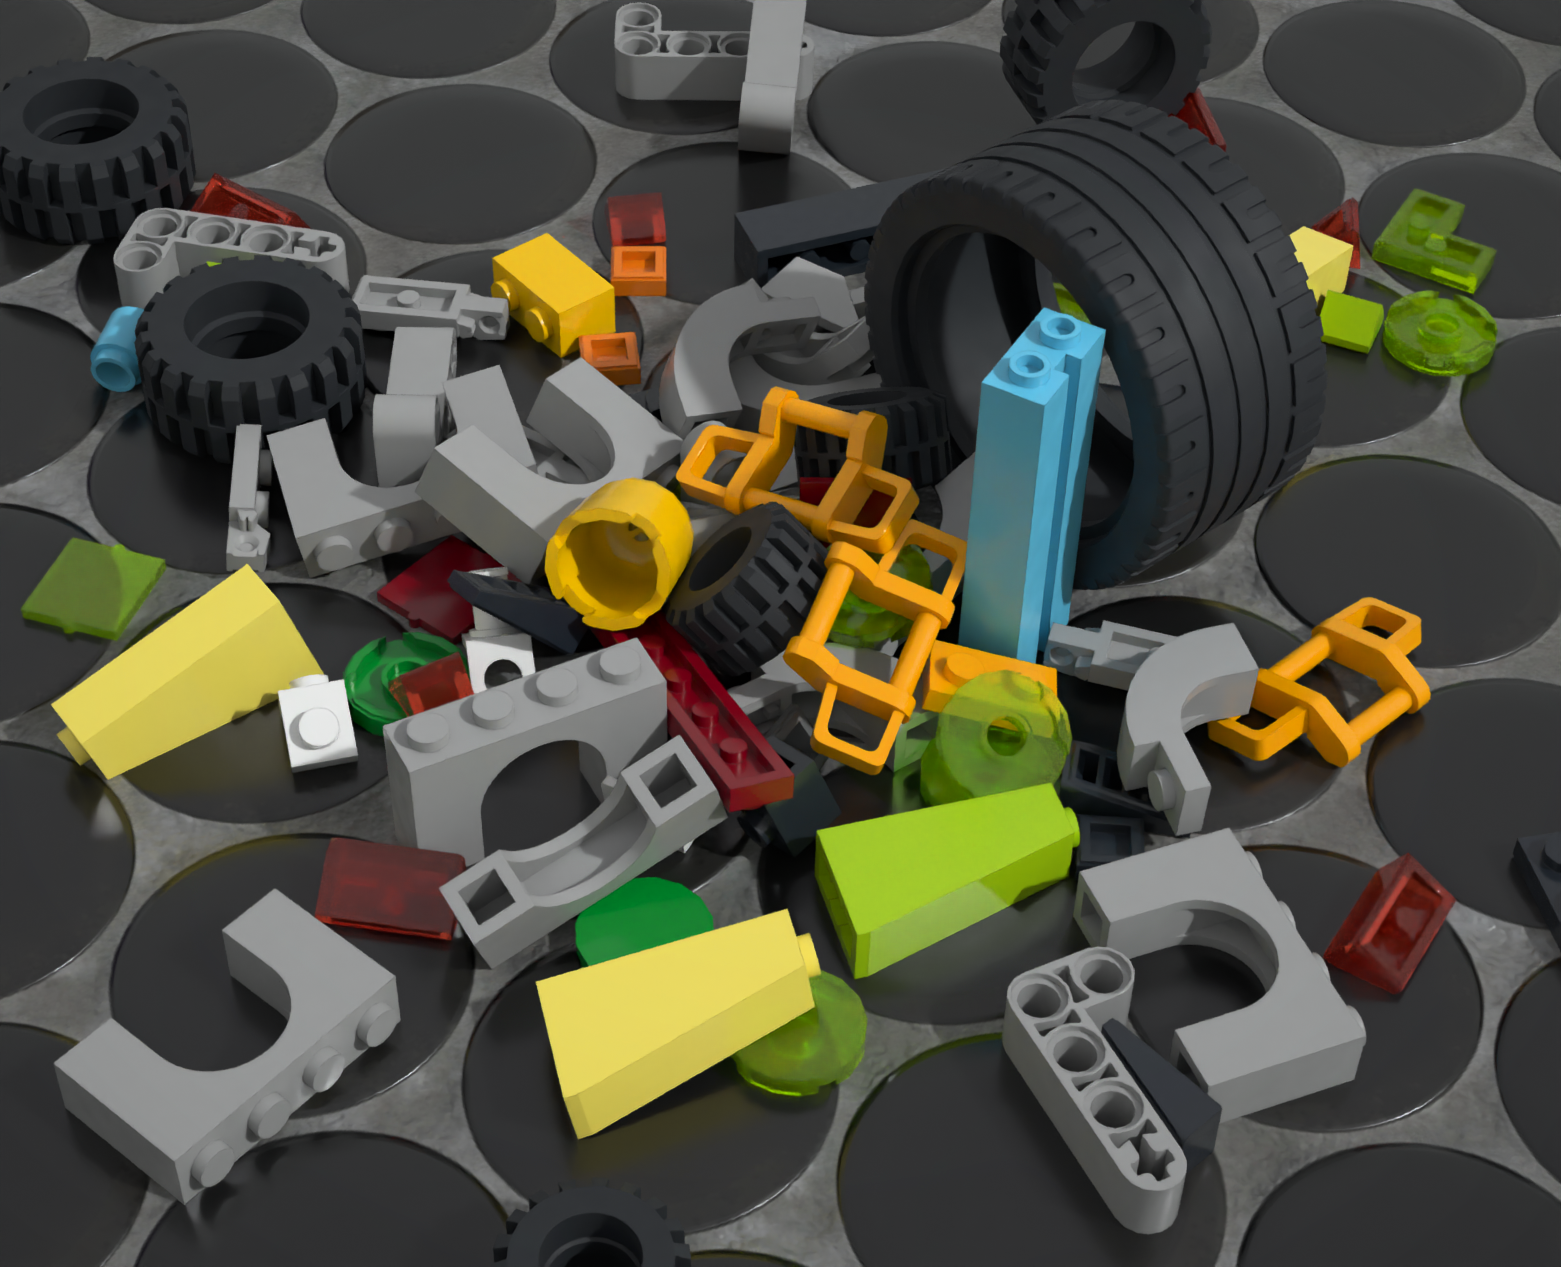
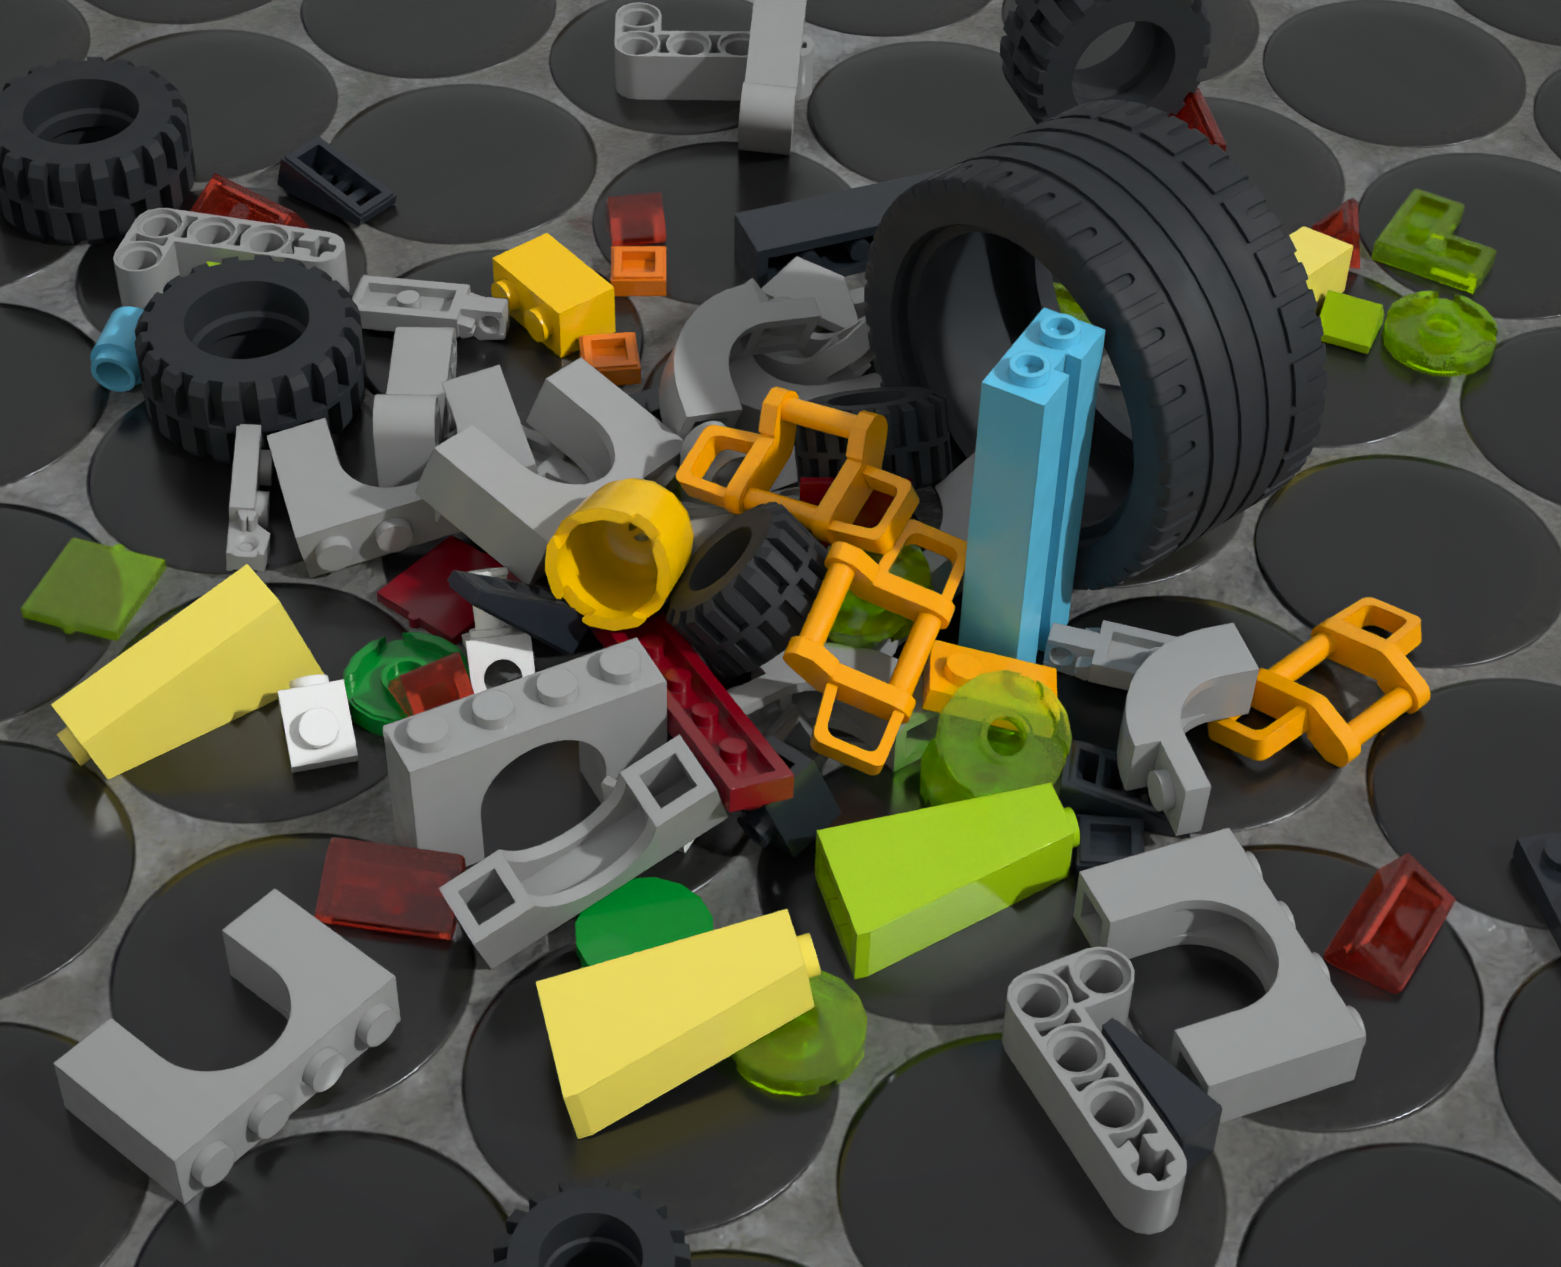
none -> black slope [277,136,397,227]

